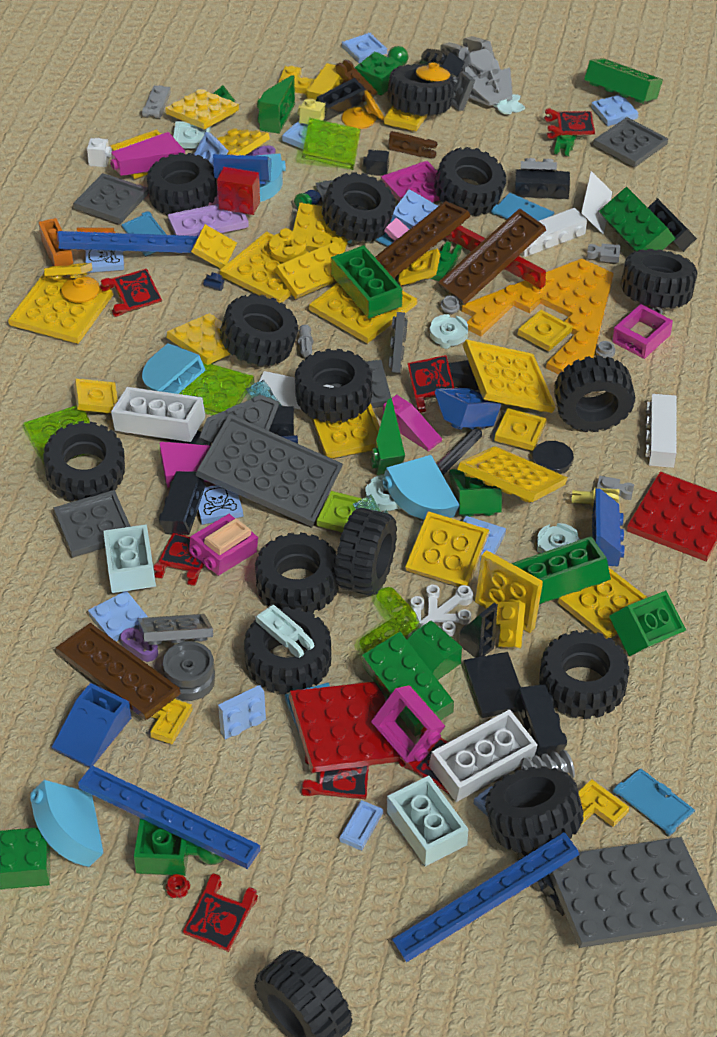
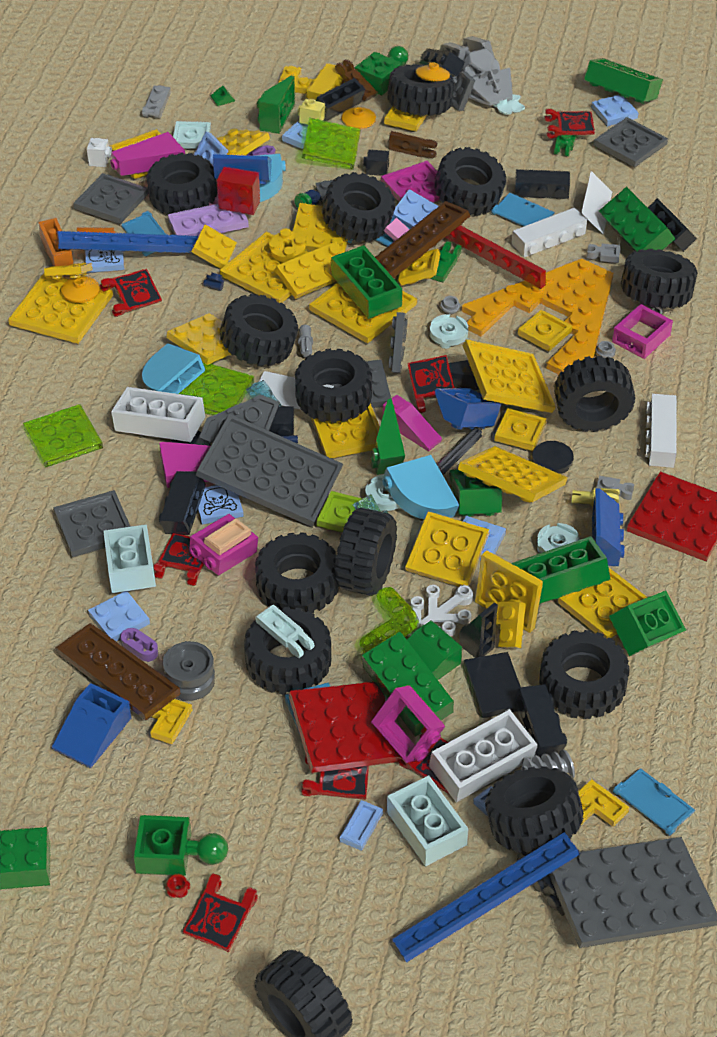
medium azure brick [30,780,104,867] -> none
black tyre [43,421,125,501] -> none
yellow plate [74,379,118,413] -> none
blue plate [78,765,261,869] -> none
dark grey plate [138,614,213,645] -> none
yellow plate [166,89,239,129] -> none
light blue plate [218,685,266,739] -> none
light blue tile [342,32,387,63] -> none
light orange dish [364,90,384,120] -> none
reddish brown plate [438,208,546,305] -> none
light grey plate [520,158,557,171] -> none

